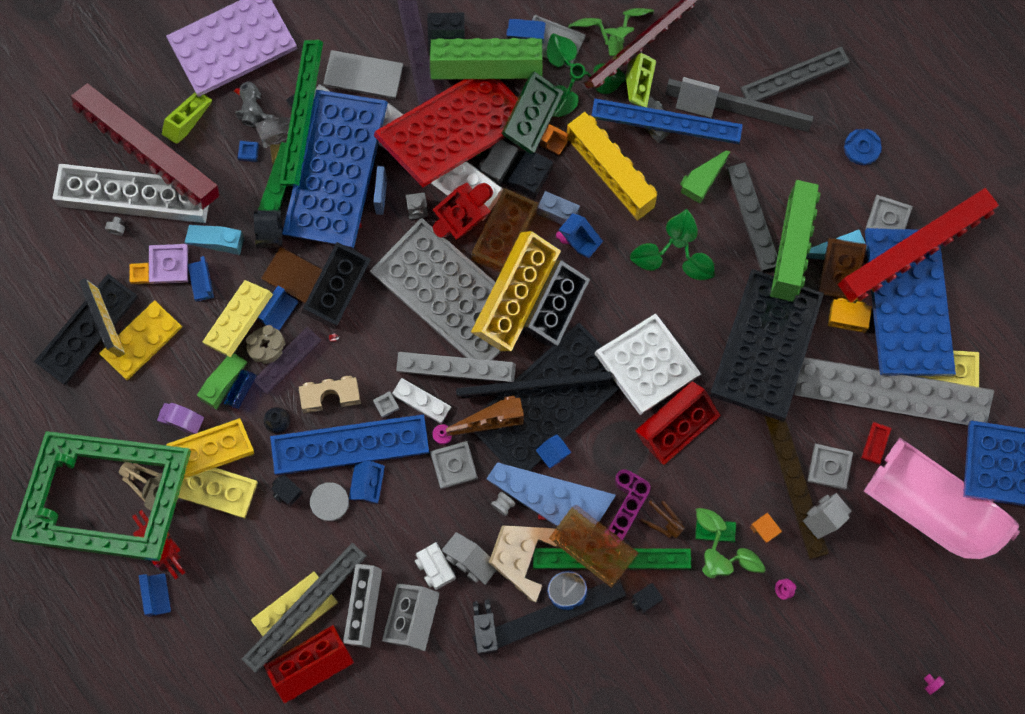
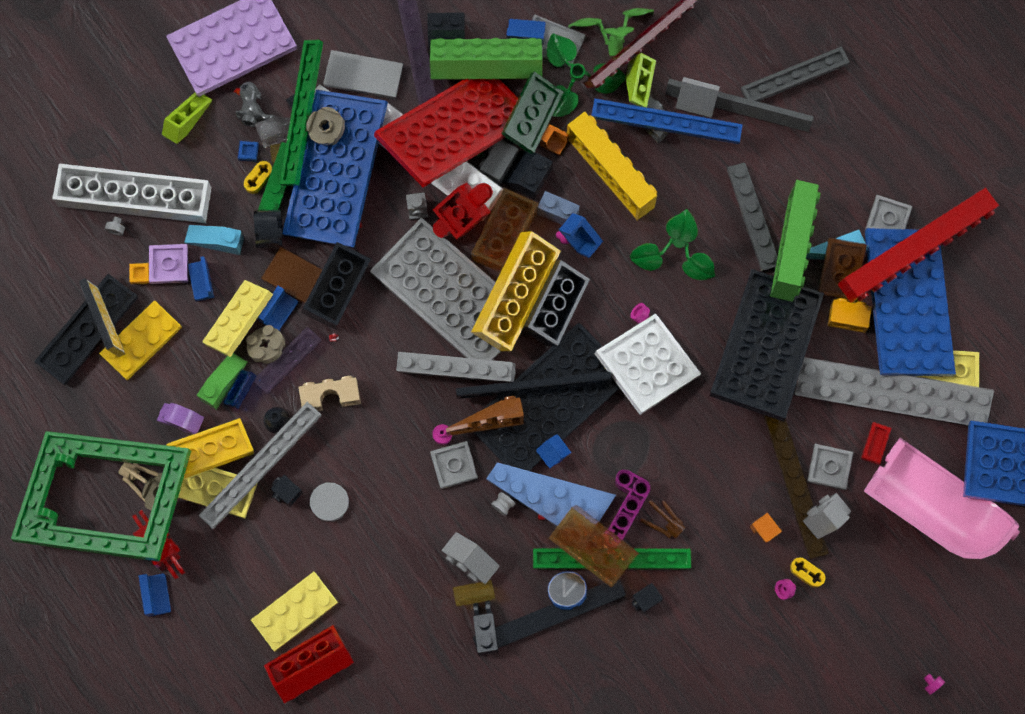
brick [71,83,219,210] -> none
dark grey tile [241,543,367,673] -> none
blue plate [270,414,429,475] -> none
light grey brick [343,564,382,648] -> none
blue panel [349,461,385,504] -> none
light grey plate [373,391,399,418] -> none
medium blue tile [374,166,387,215] -> none
light grey slope [382,584,440,651] -> none
white plate [392,378,451,424] -> none
white brick [415,543,456,590] -> none
tan wing [489,526,561,602] -> none
red slope [635,381,721,465] -> none
bright green slope [680,150,730,203] -> none
bright green plant [695,508,766,578] -> none
green plate [695,519,736,543] -> none
blue tile [844,129,882,166] -> none
none -> light grey tile [198,402,322,529]
none -> yellow beam [244,161,272,194]
none -> dark tan plate [307,107,345,146]
none -> clear yellow tile [453,580,495,606]
none -> dark pink tile [631,303,650,323]
none -> yellow beam [790,558,825,588]

